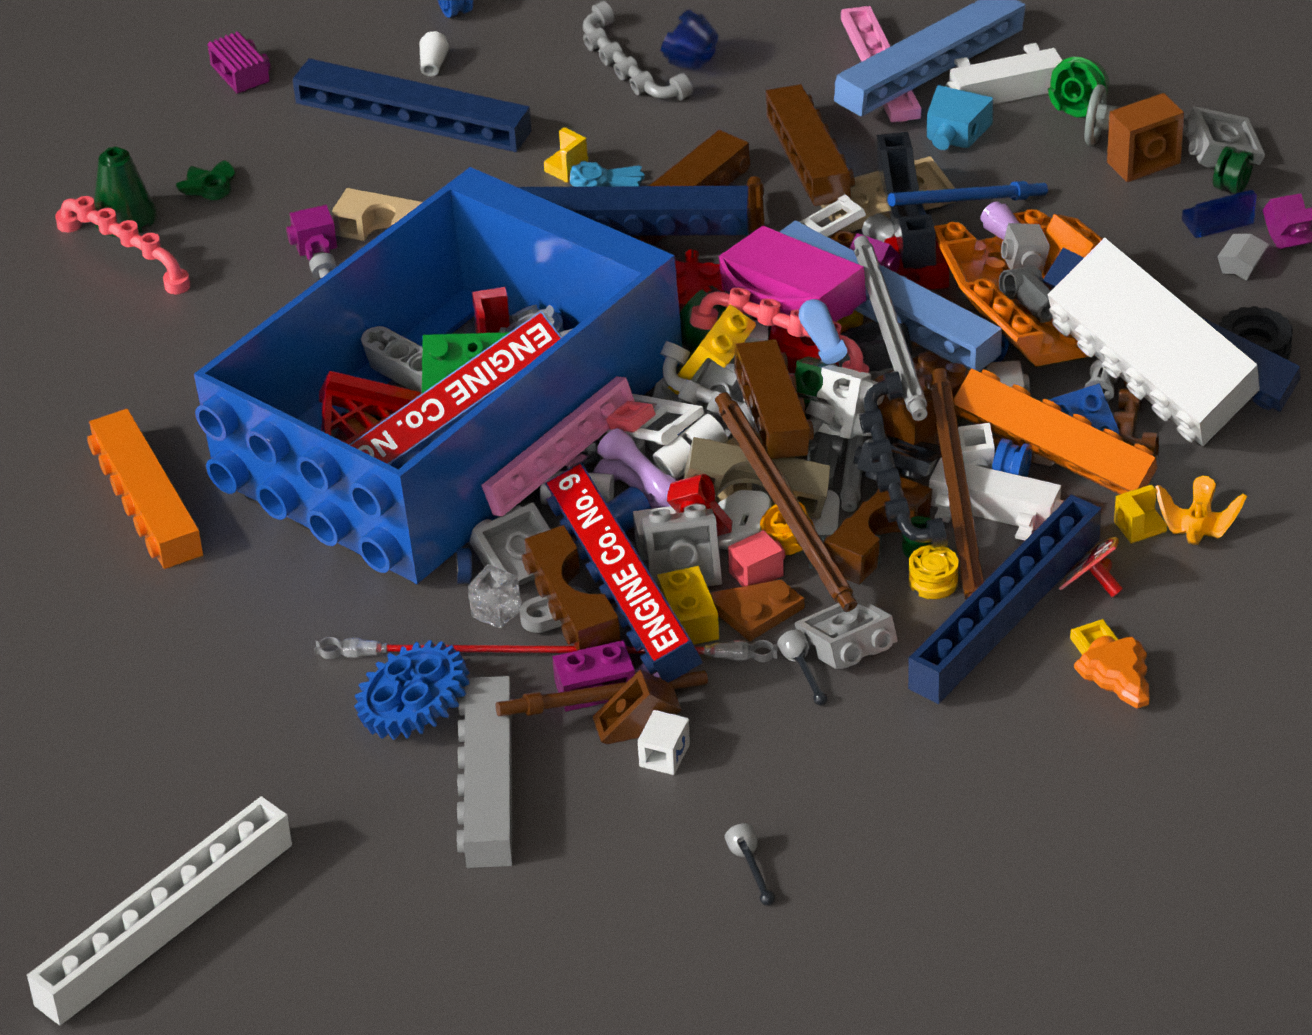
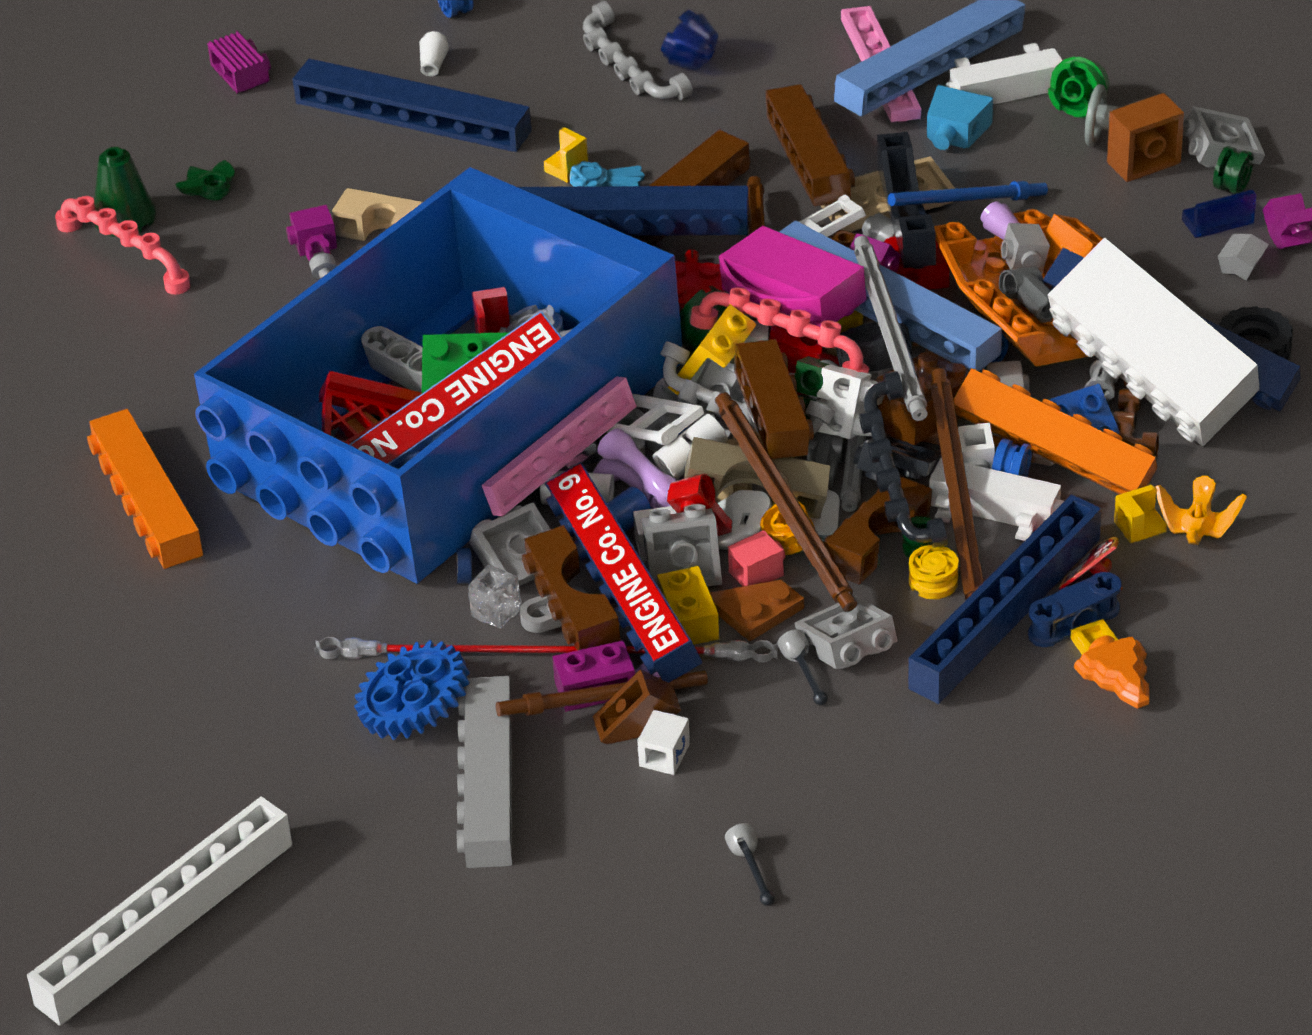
coral tile [606,401,656,432] -> none
medium blue piece [798,299,847,364] -> none
none -> dark blue piece [1028,572,1121,647]

